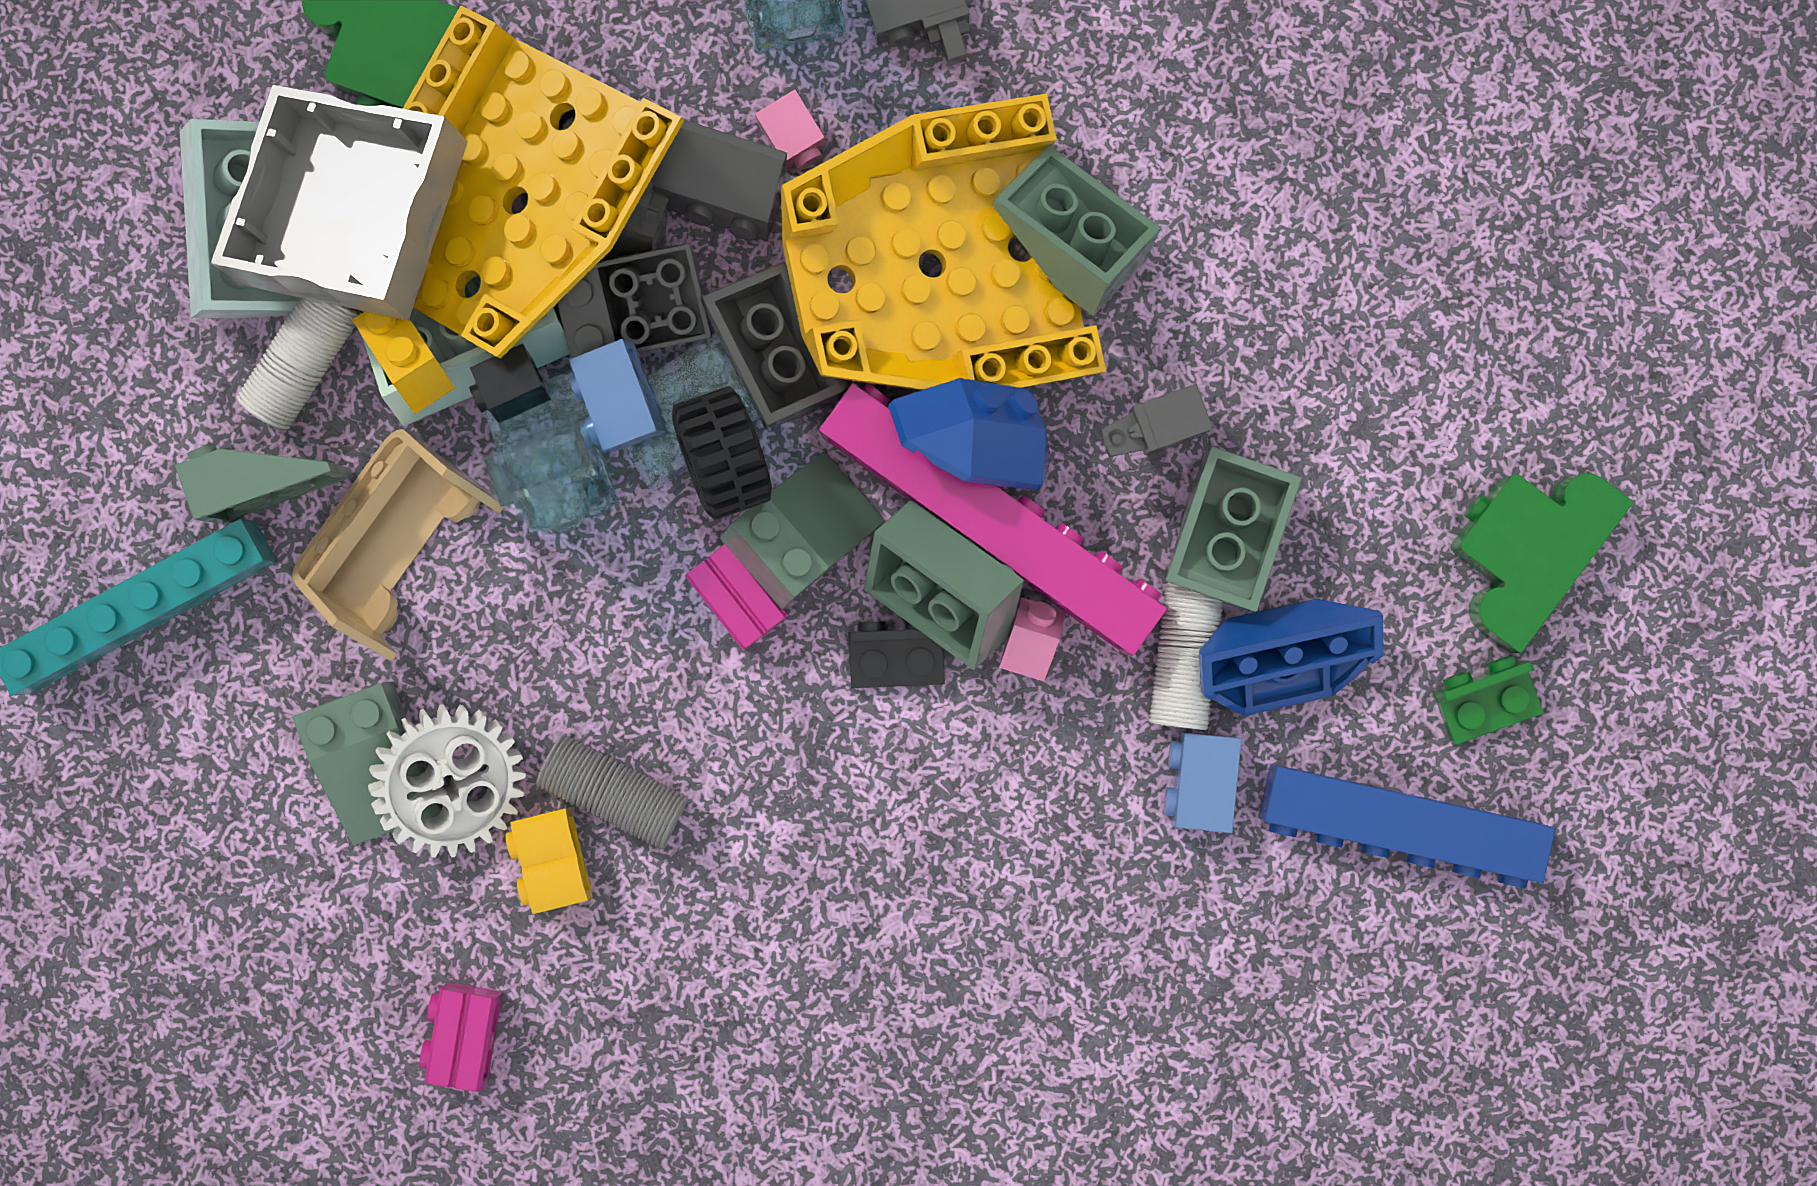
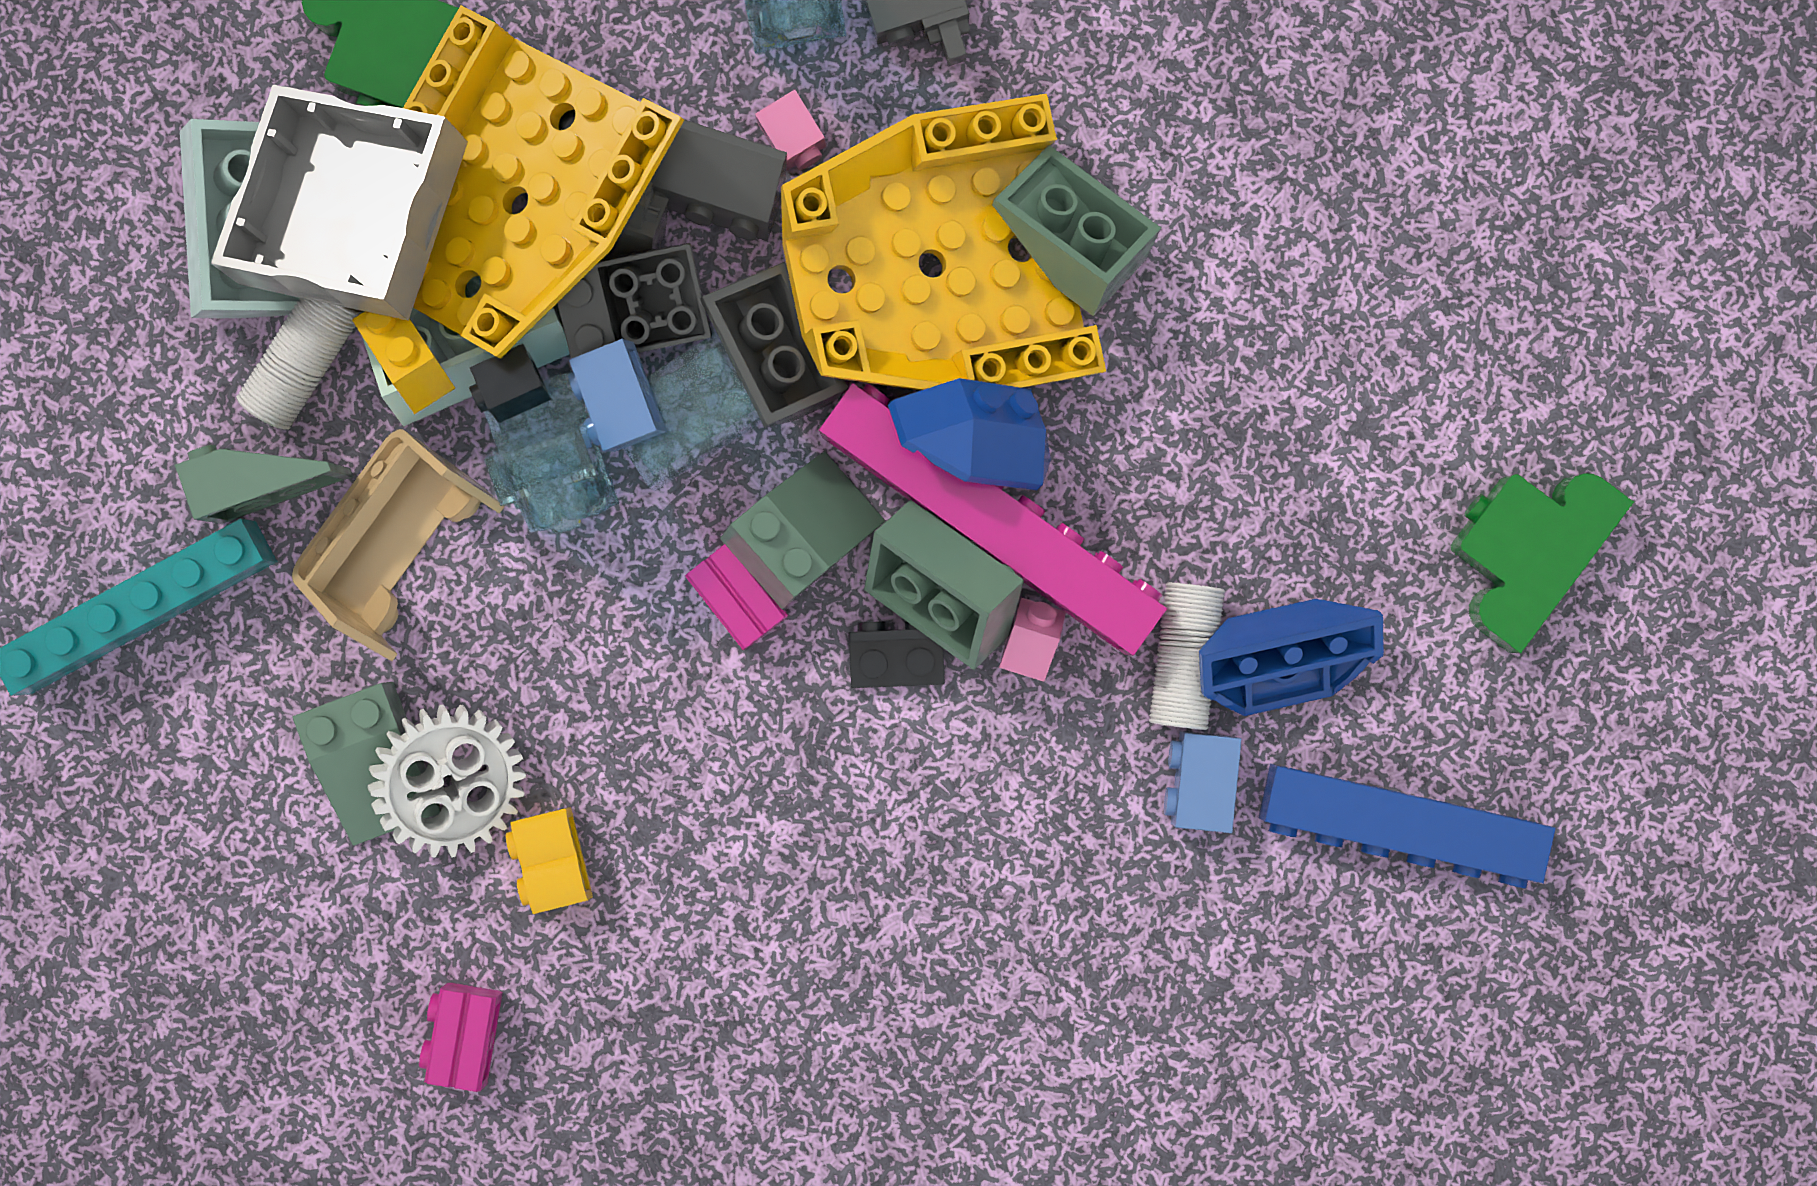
light grey piece [536,733,689,850] -> none
black tyre [672,386,772,520] -> none
dark grey hinge [1100,383,1213,457] -> none
sand green slope [1165,446,1302,613] -> none
green bracket [1433,655,1544,745] -> none

